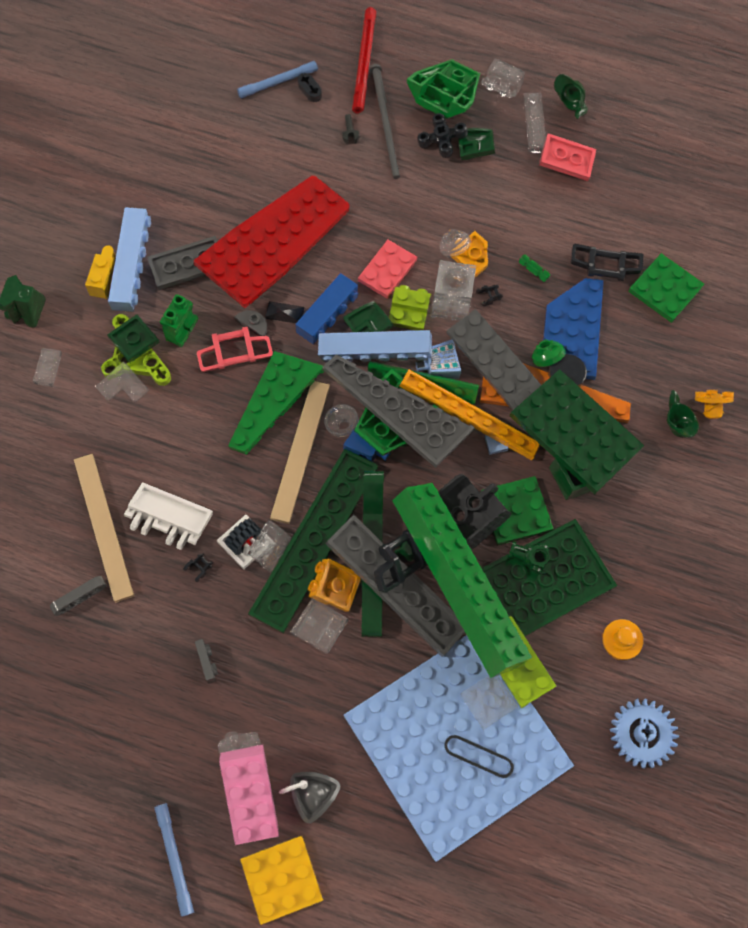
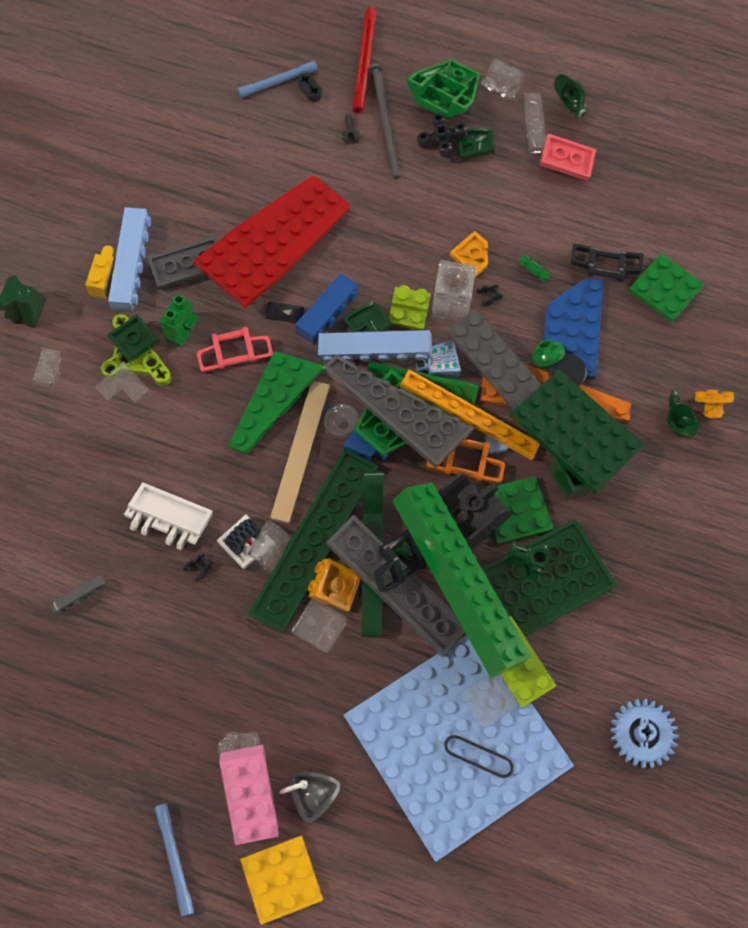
tan tile [74,454,134,603] -> none
dark grey plate [195,639,218,684] -> none
dark grey plate [234,310,267,336] -> none
coral plate [358,240,417,299] -> none
clear piece [439,229,471,257] -> none
light orange plate [602,619,643,660] -> none
none -> orange bar [426,439,505,484]

